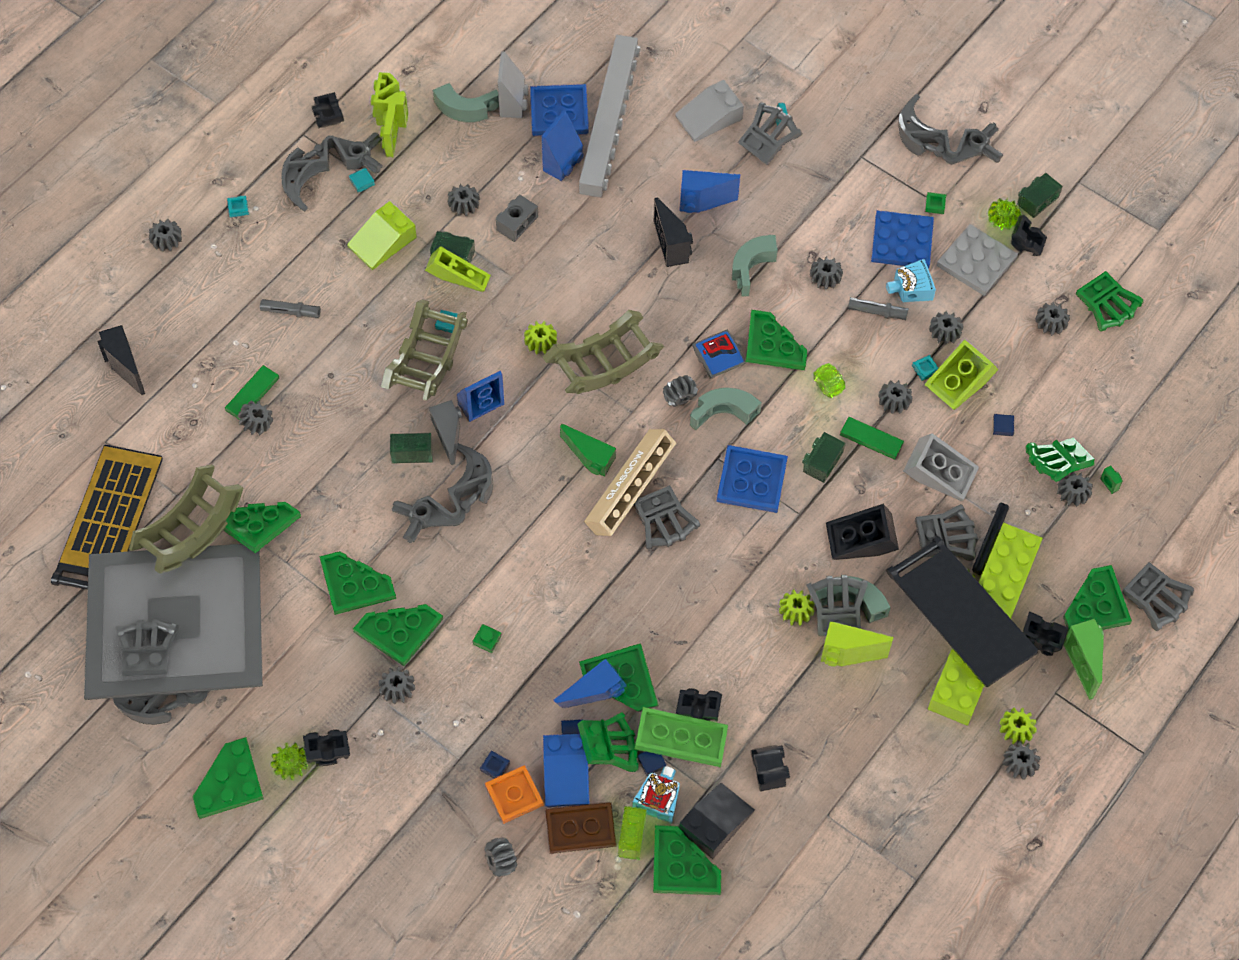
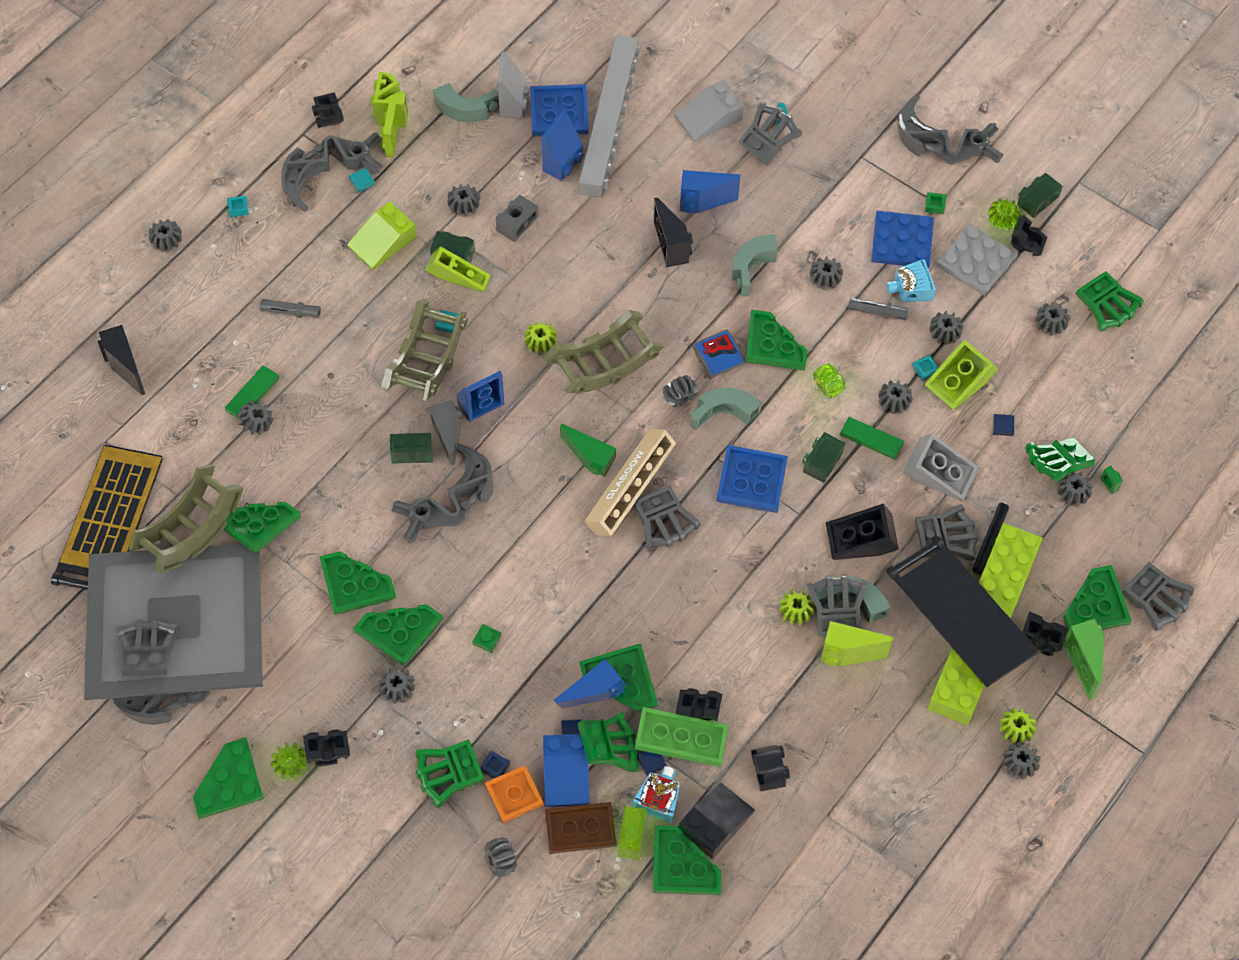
none -> green plate [415,740,484,808]

